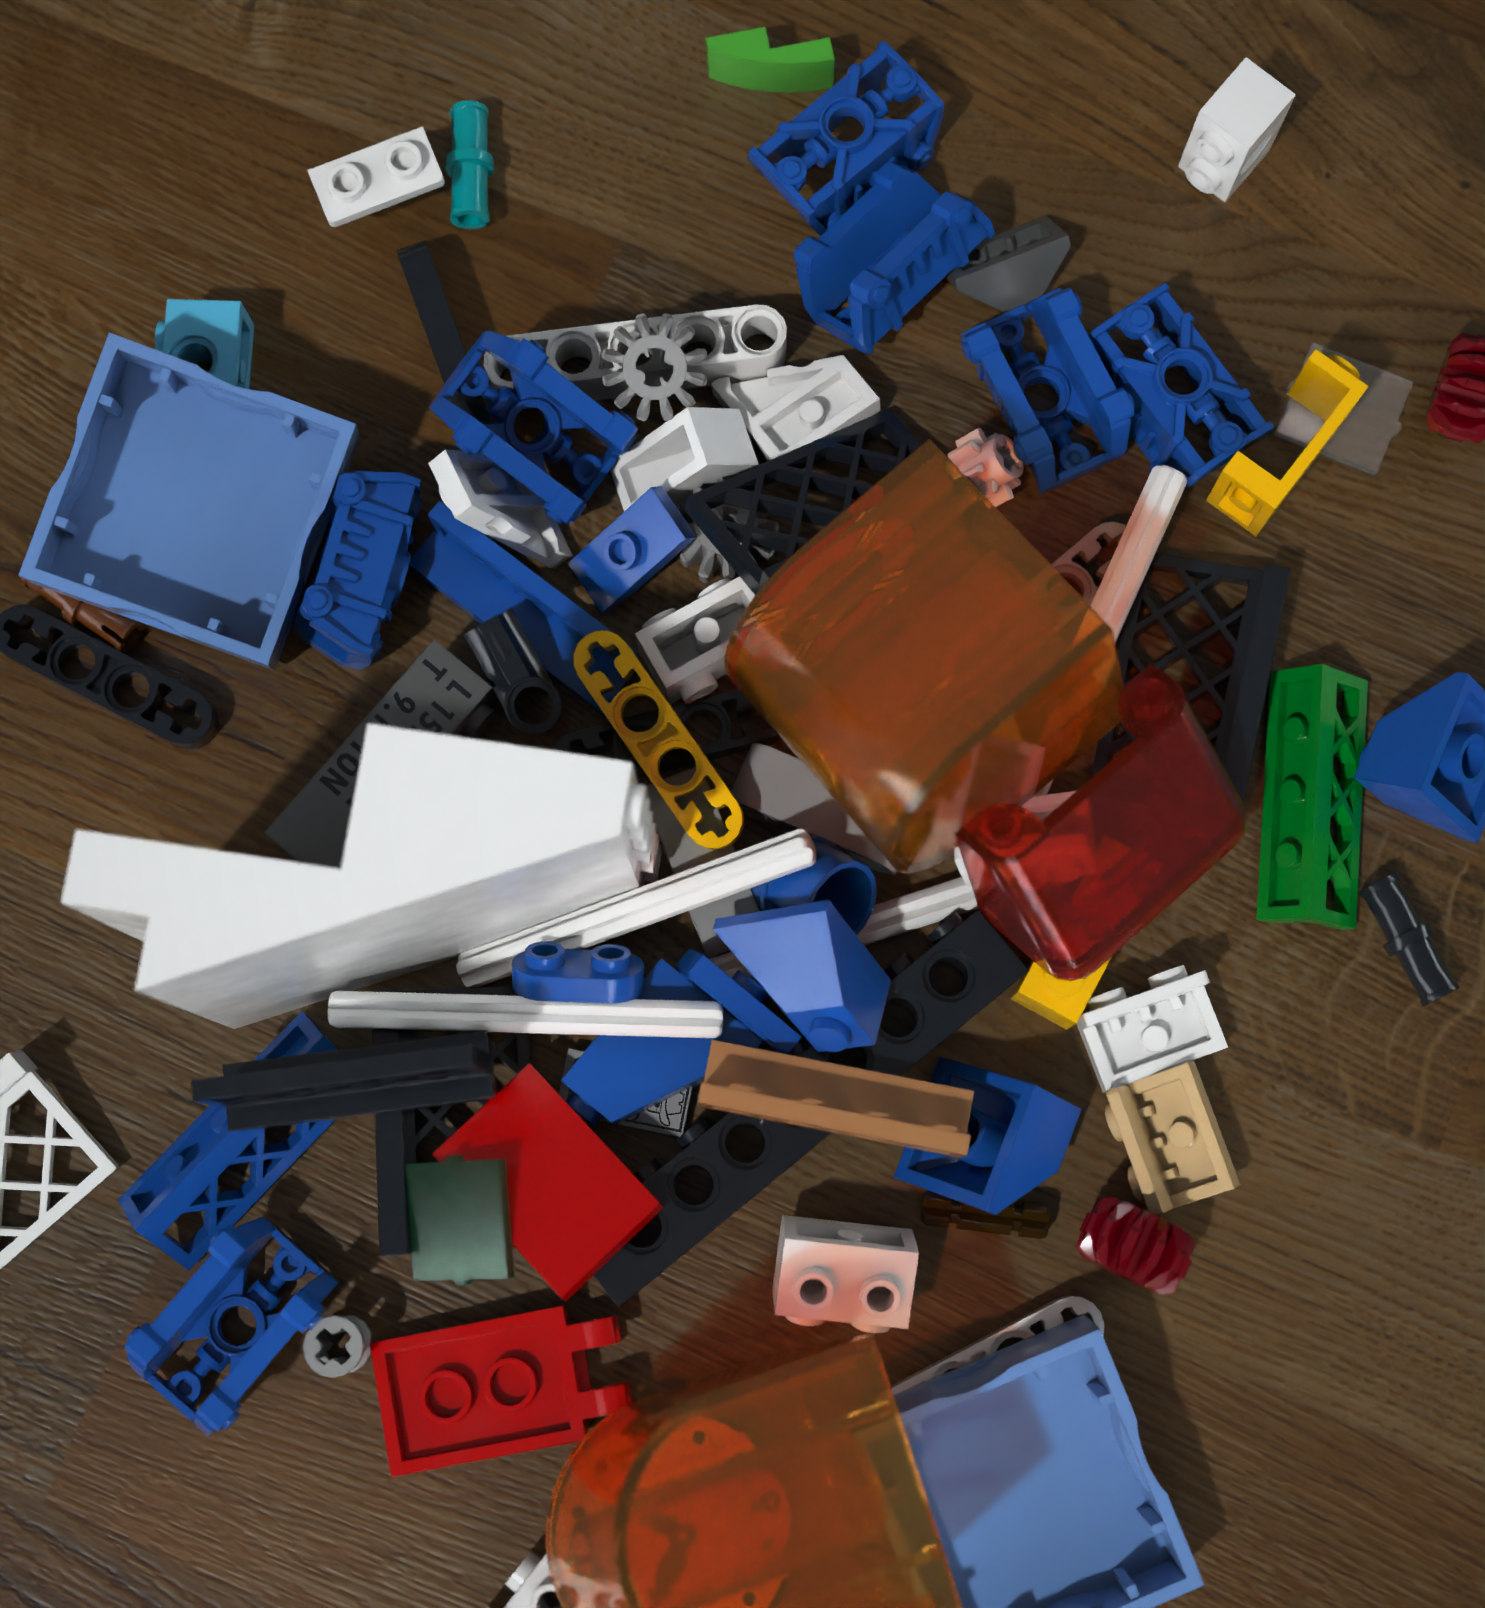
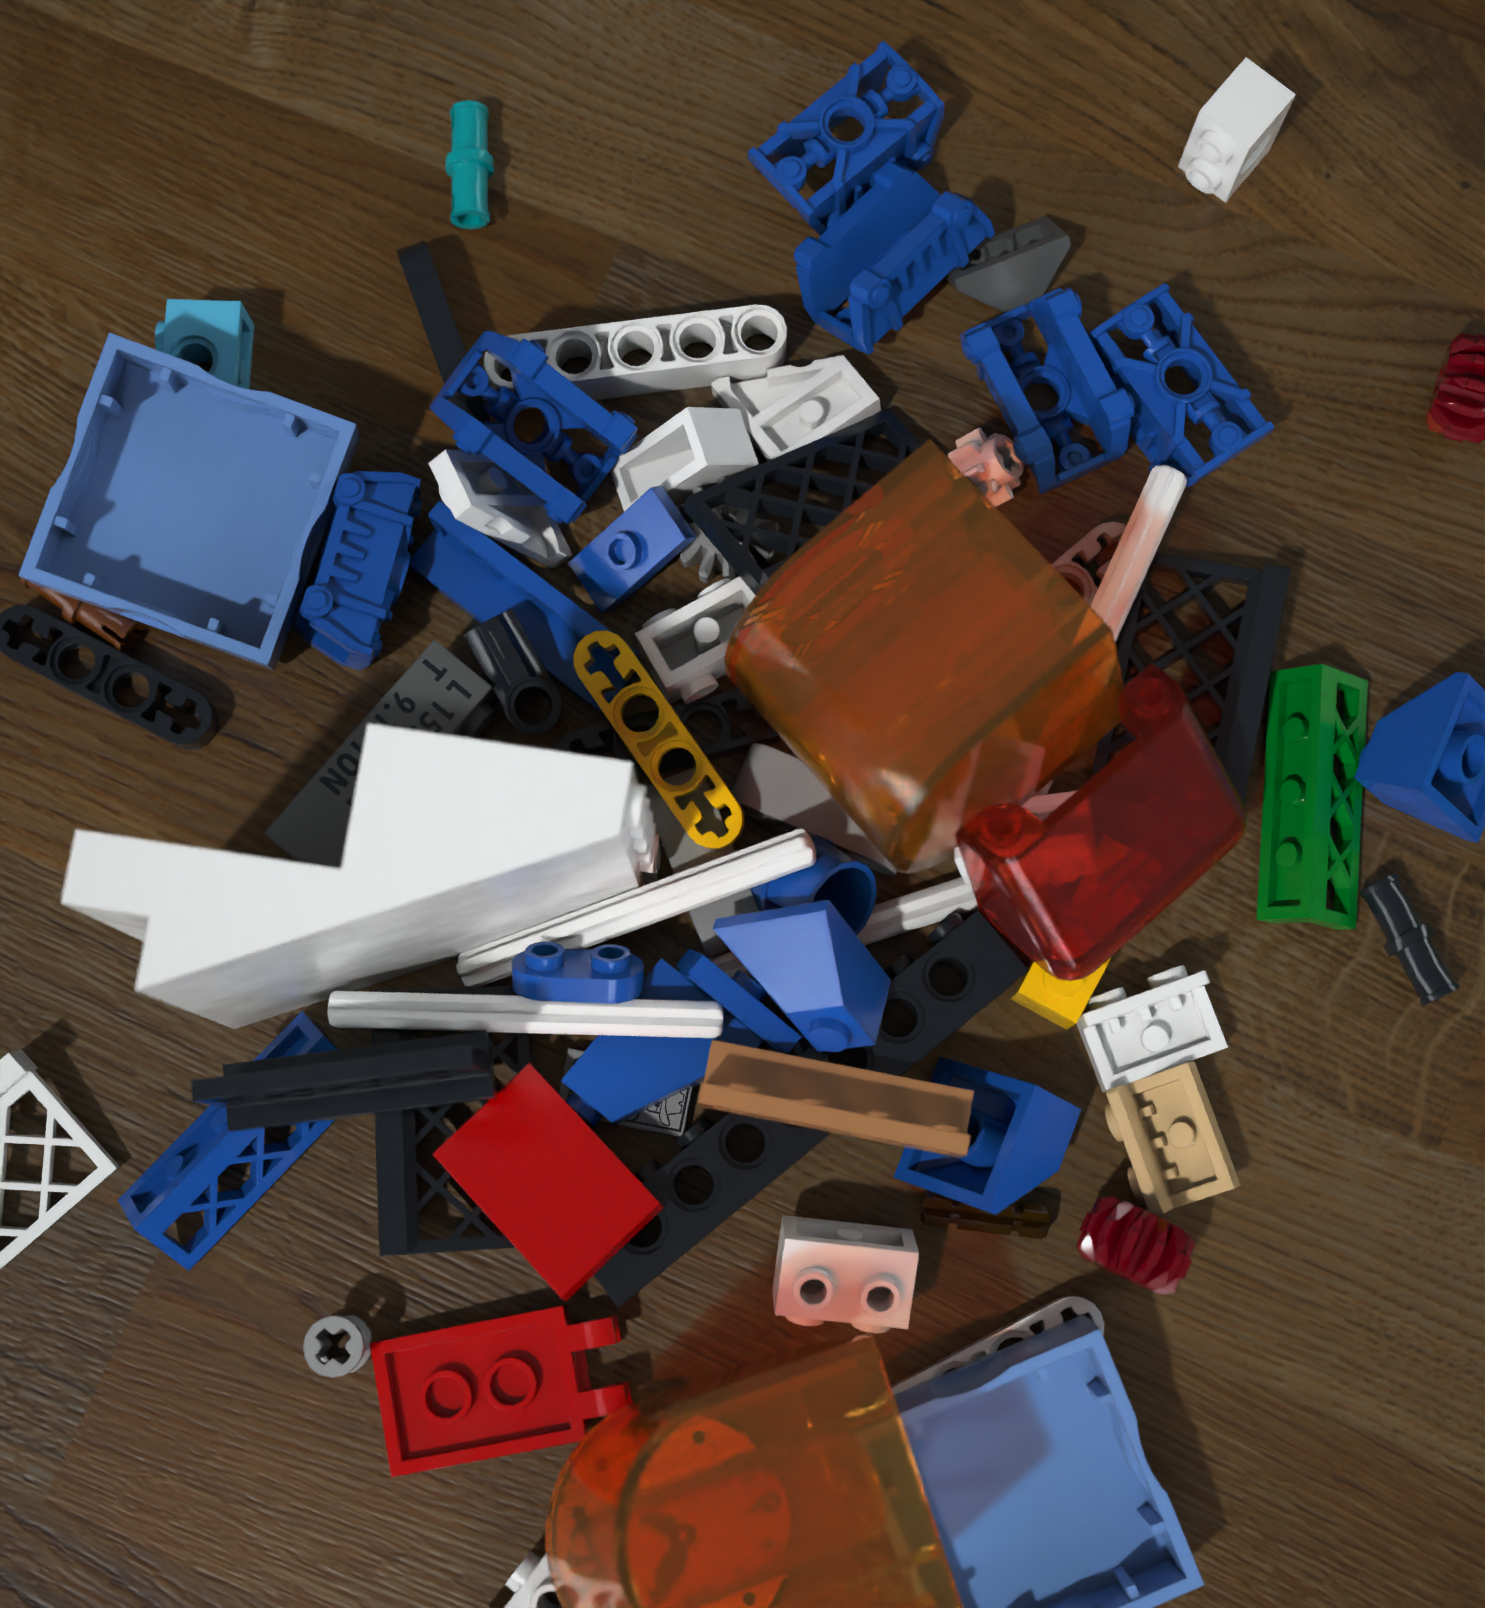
blue piece [124,1217,339,1437] -> none
white bracket [307,126,445,227] -> none
clear green piece [405,1154,515,1287] -> none
light grey gear [602,313,708,421] -> none
bright green slope [706,27,835,93] -> none
yellow panel [1206,349,1369,537] -> none
clear piece [1274,342,1413,475] -> none

